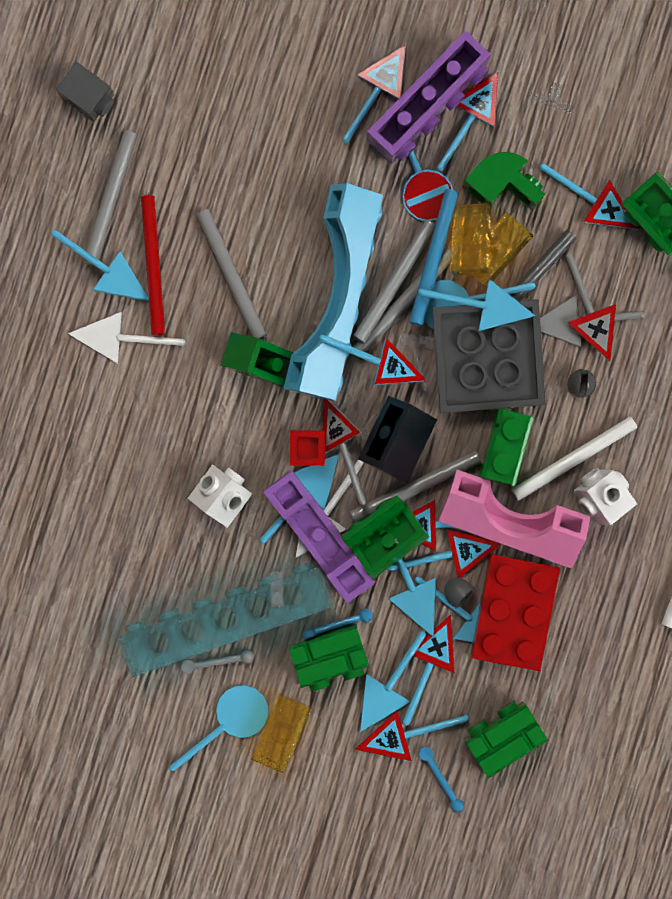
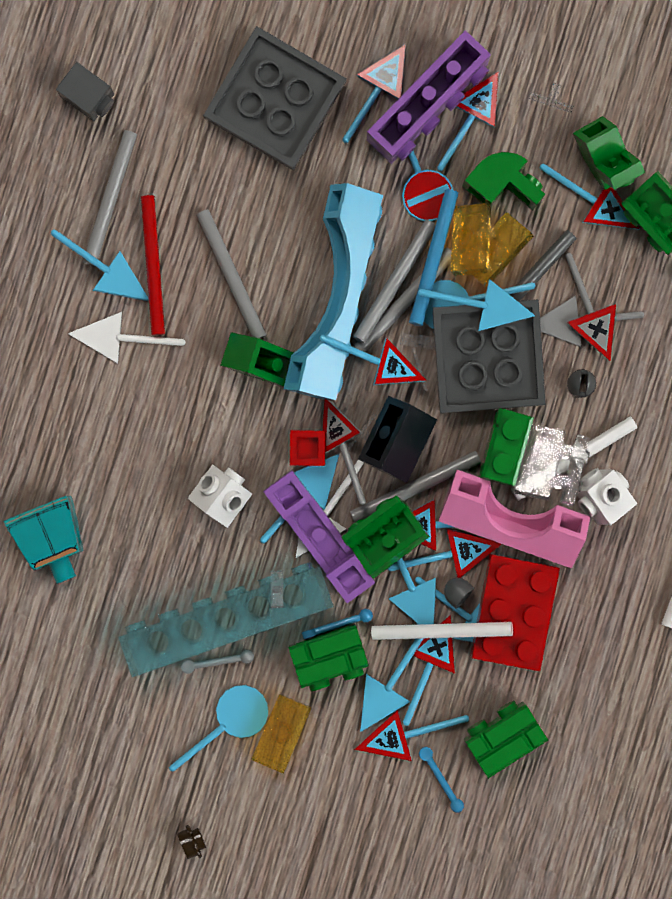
none -> teal torso [4,496,84,584]
none -> dark brown plate [177,825,206,859]
none -> dark grey plate [203,26,347,171]
none -> white bar [371,622,513,640]
none -> clear plate [514,424,590,506]
none -> green brick [573,116,645,190]

